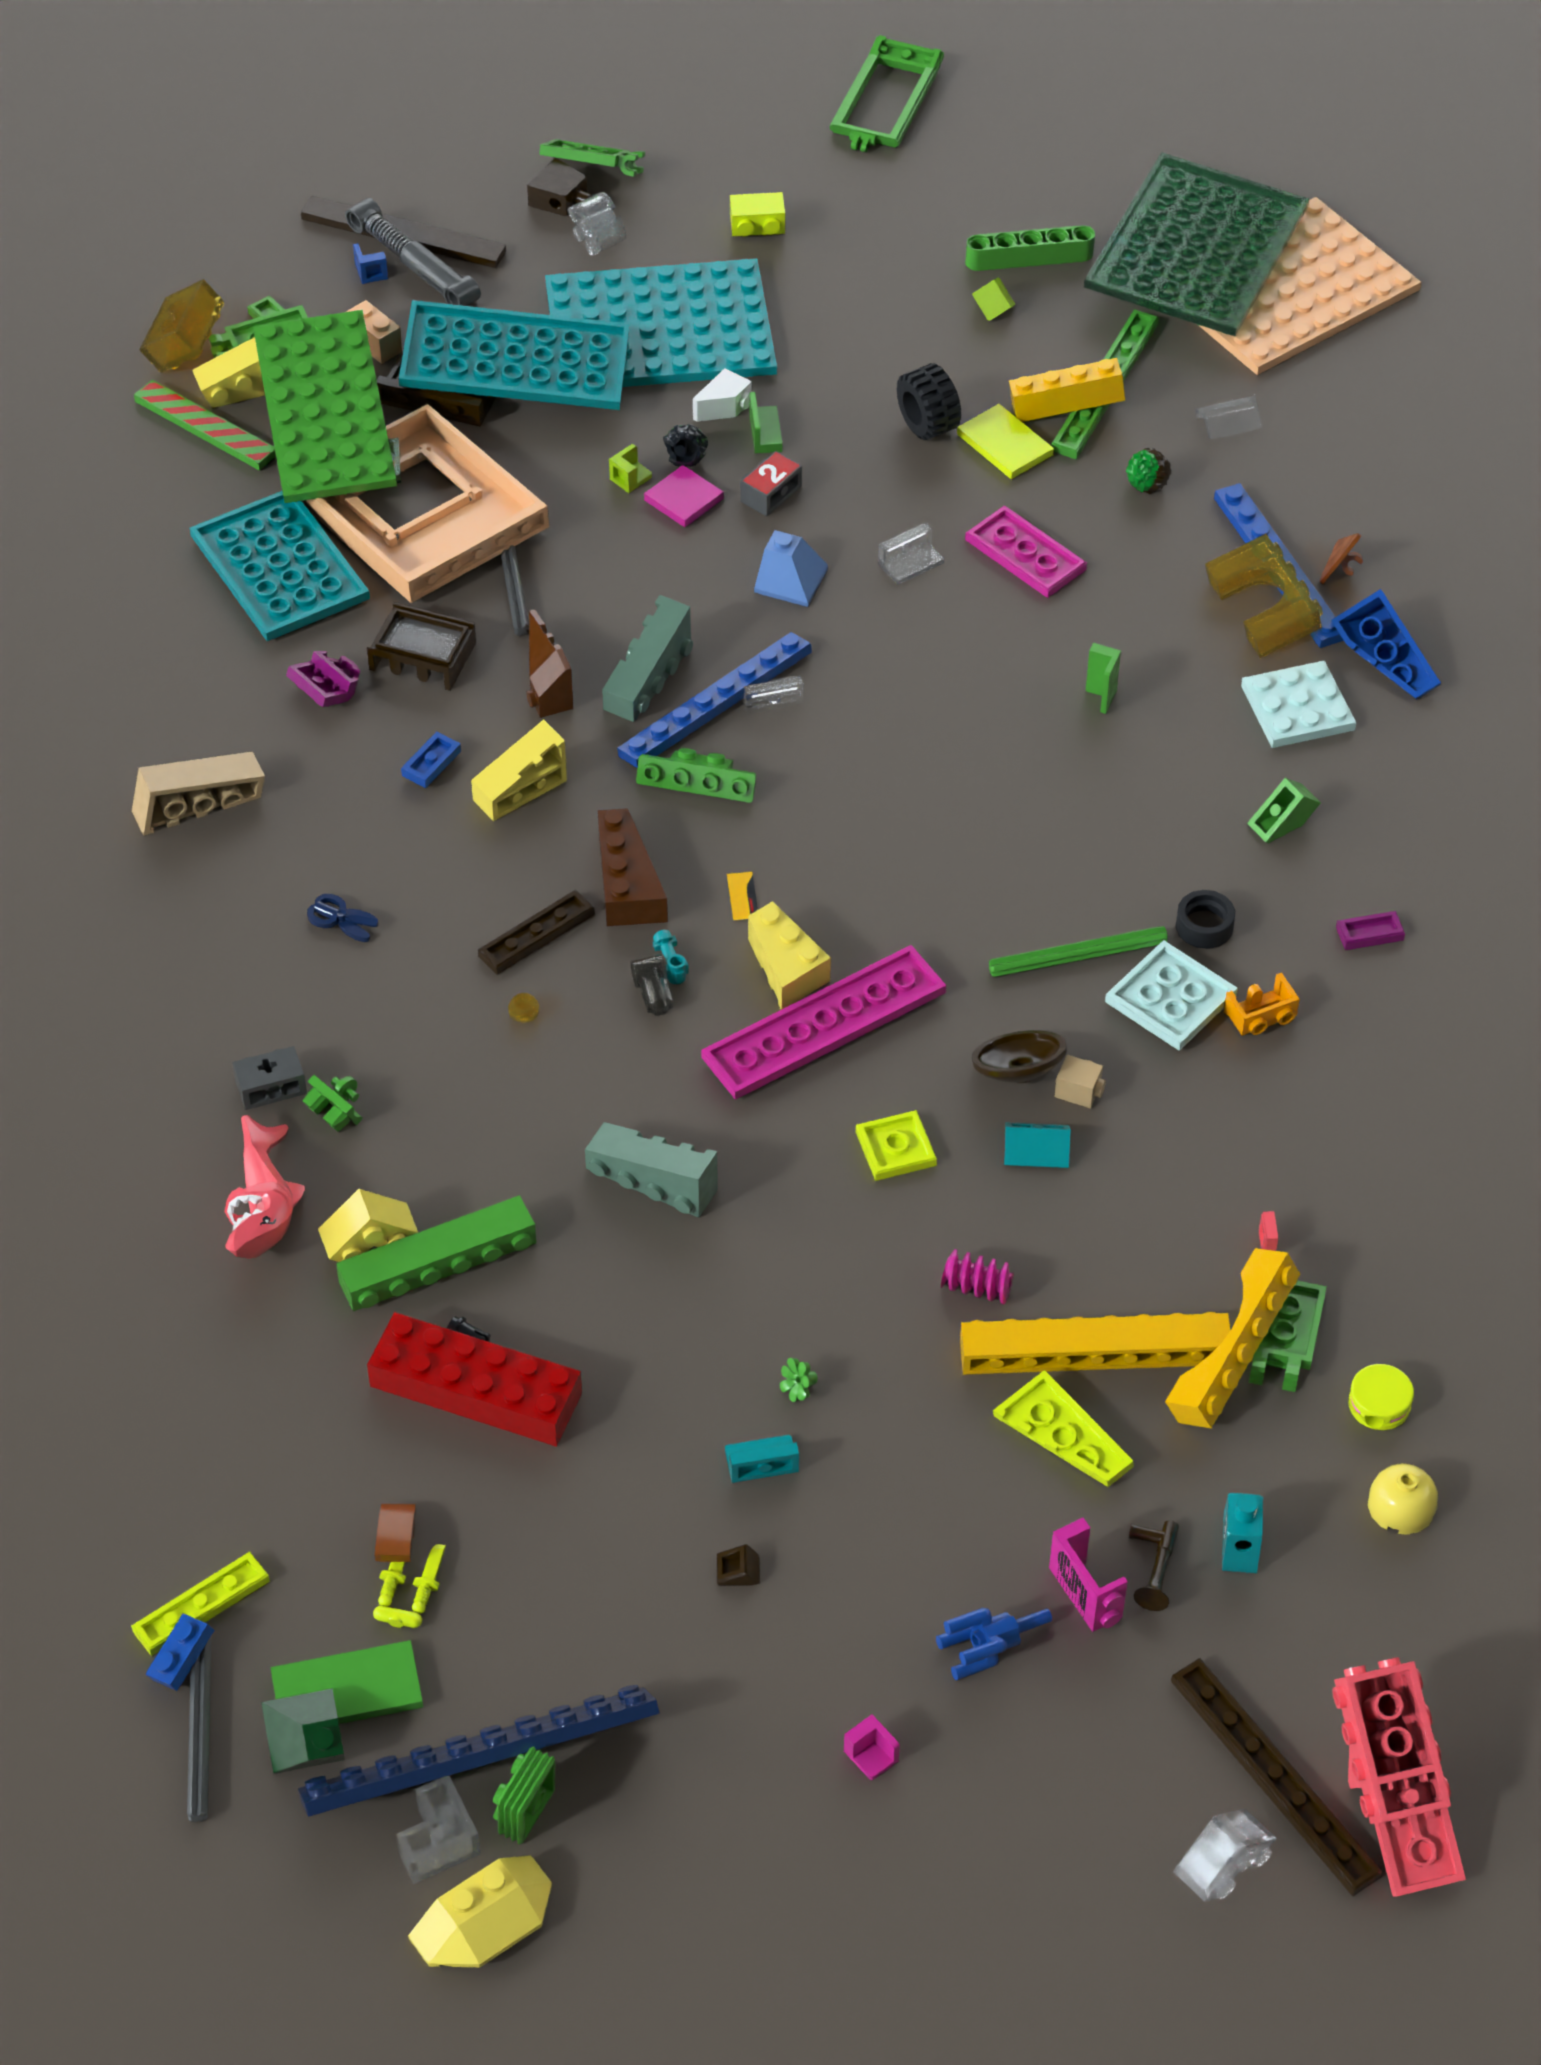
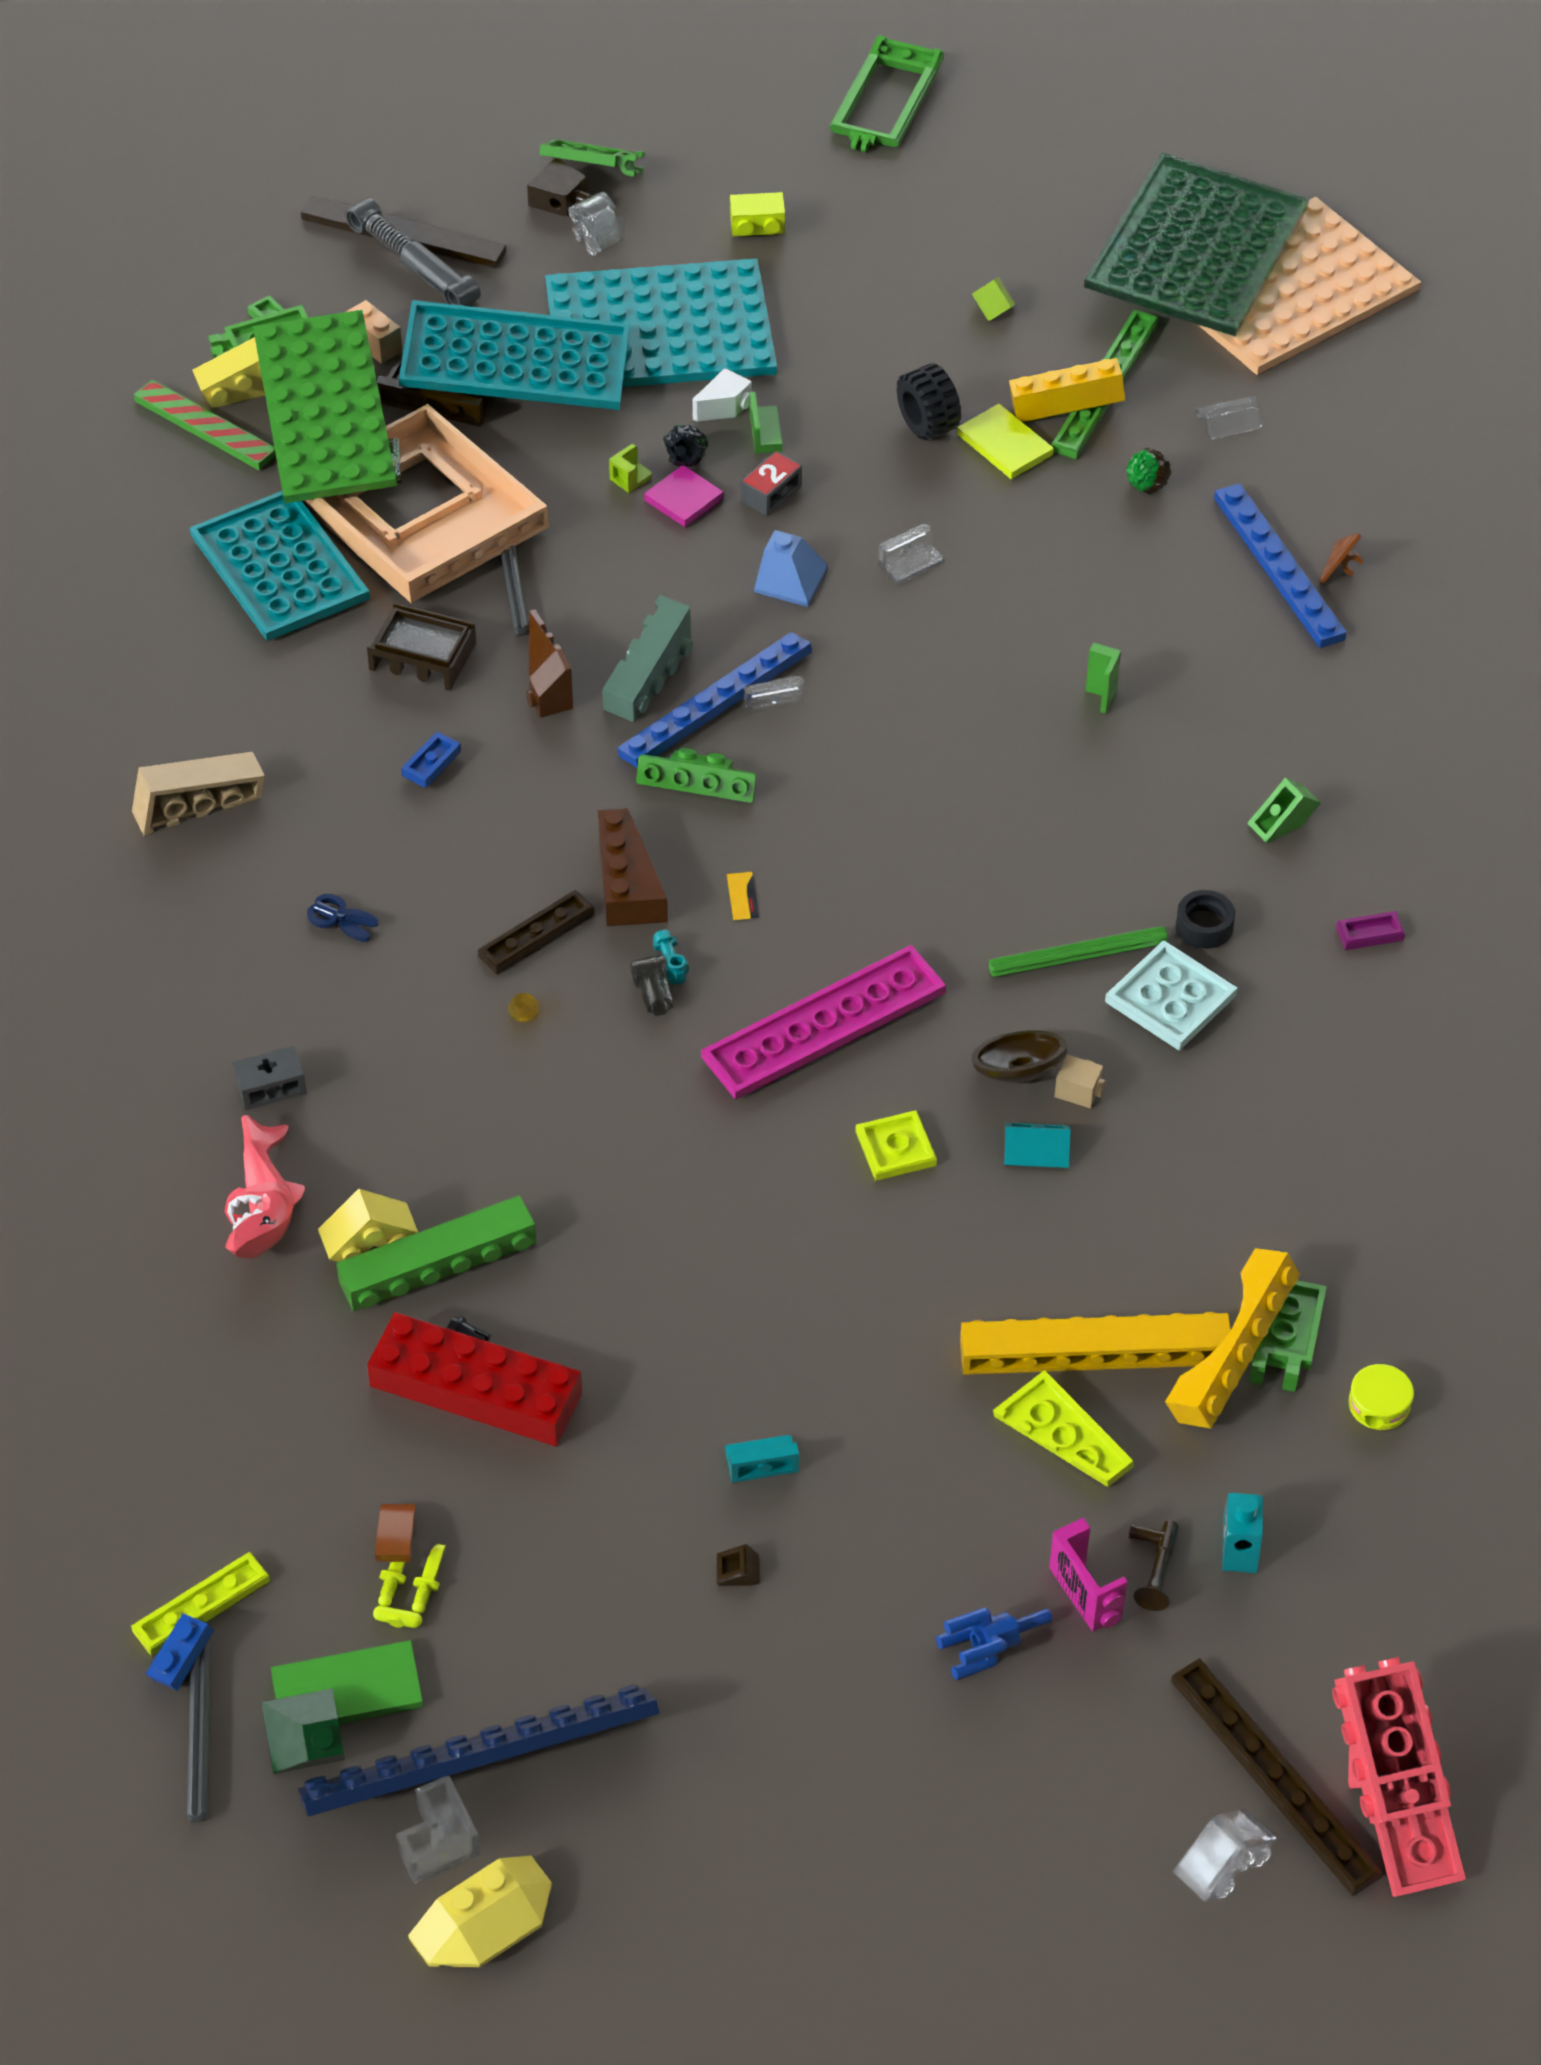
clear yellow brick [139,279,225,373] -> none
magenta slope [286,651,360,707] -> none
bright green hips [303,1075,363,1132] -> none
blue panel [353,243,388,284] -> none
light yellow wedge [471,719,567,822] -> none
bright green brick [493,1746,555,1845] -> none
sand green wedge [585,1122,718,1218] -> none
light yellow wedge [748,901,831,1010] -> none
bright green plant [779,1358,818,1402] -> none
dark pink panel [844,1714,900,1780] -> none
dark pink piece [941,1248,1014,1305] -> none
bright green beam [965,225,1095,271] -> none
dark pink tile [965,505,1087,598] -> none
clear yellow arch [1205,534,1323,658] -> none
light orange window [1223,972,1300,1036] -> none
light aqua plate [1241,661,1356,748] -> none
coral tile [1258,1211,1278,1251] -> none
blue wedge [1331,589,1441,700] -> none
light yellow cylinder [1368,1463,1438,1535] -> none

